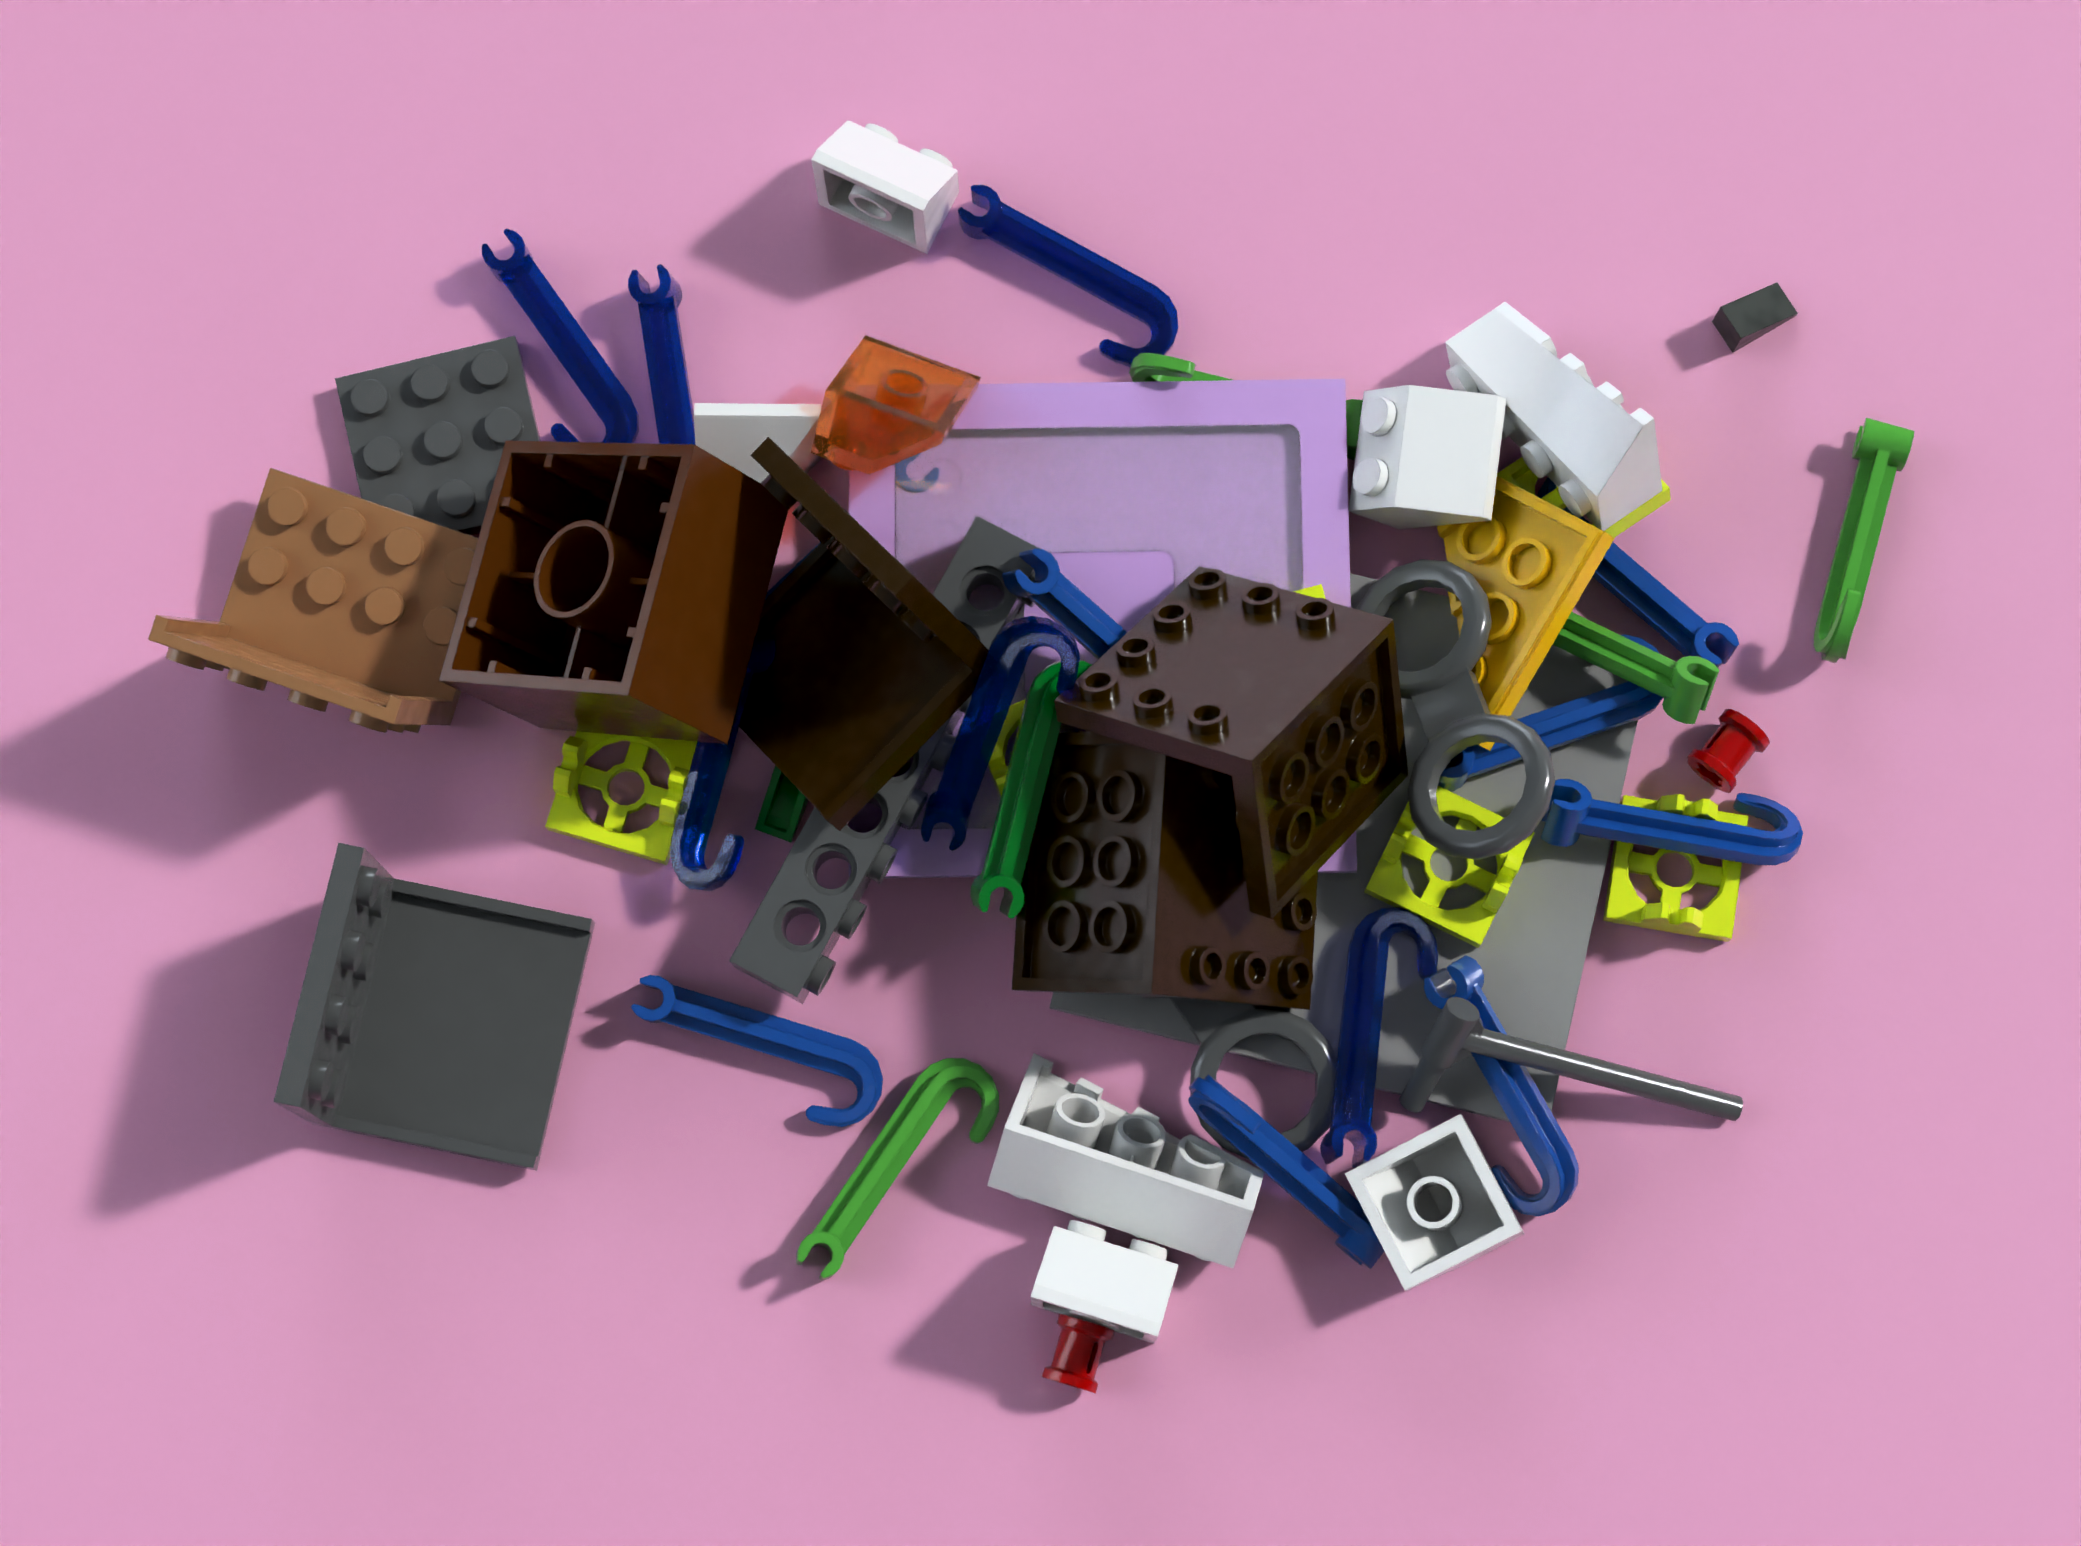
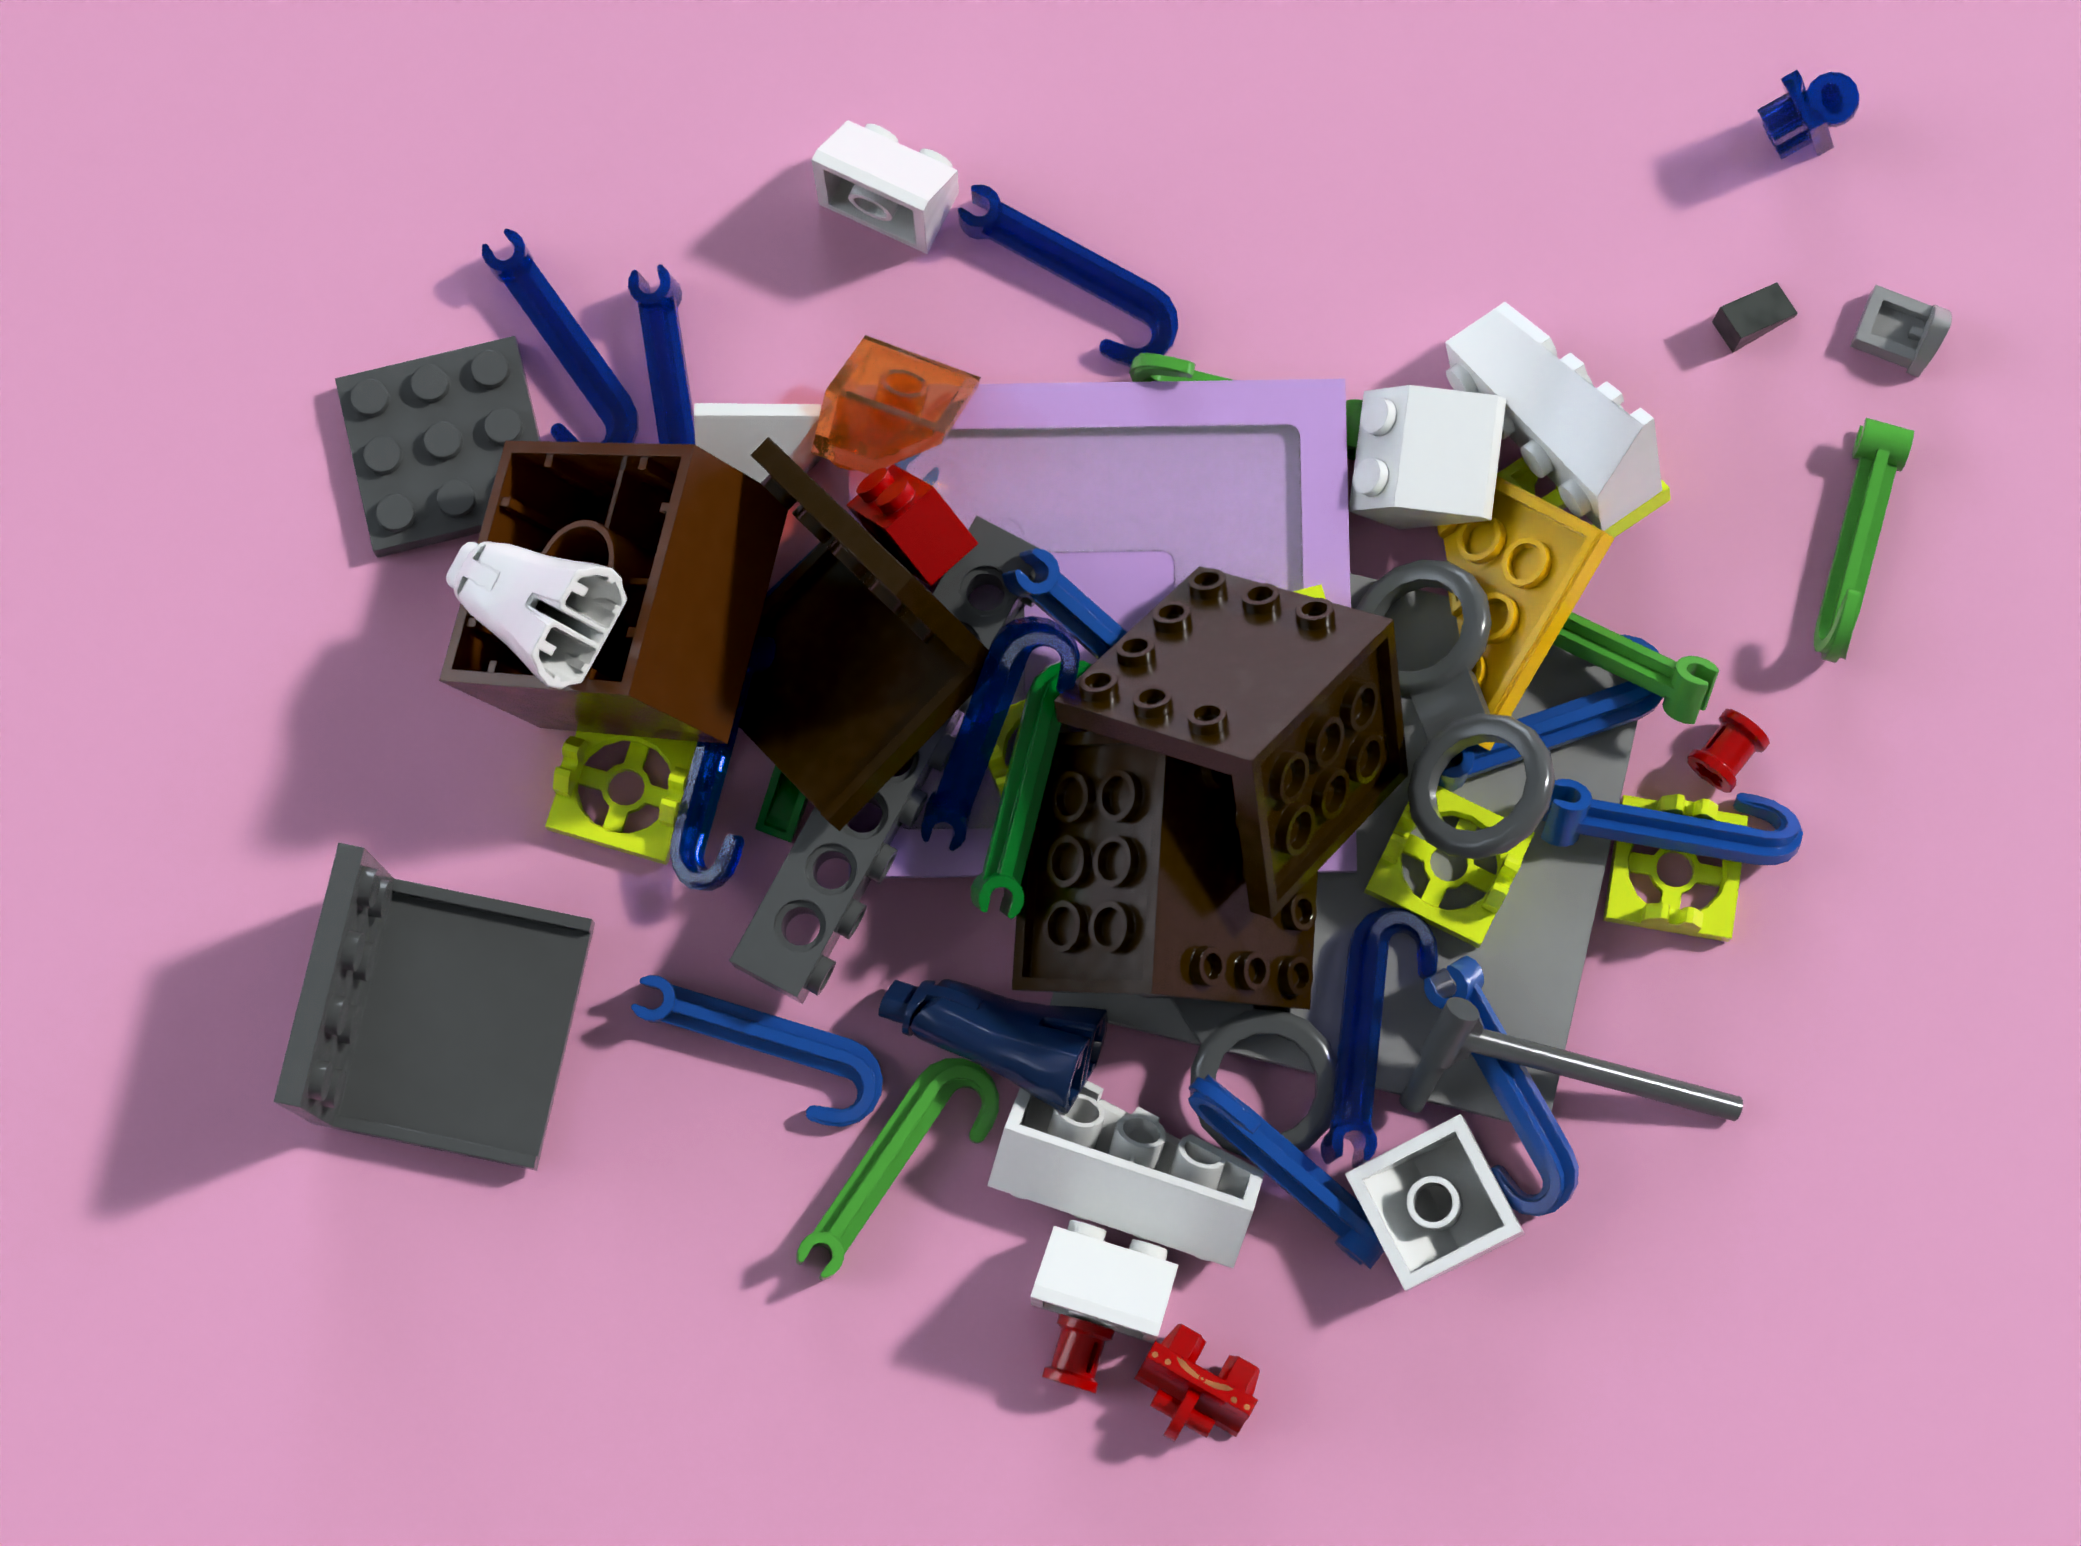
medium nougat bracket [148,468,478,733] -> none
blue piece [1537,477,1739,668] -> none
none -> white piece [446,541,627,690]
none -> red brick [846,464,979,586]
none -> dark blue piece [878,979,1108,1114]
none -> red hips [1134,1324,1260,1442]
none -> clear blue hips [1757,70,1860,160]
none -> light grey tile [1850,285,1952,377]

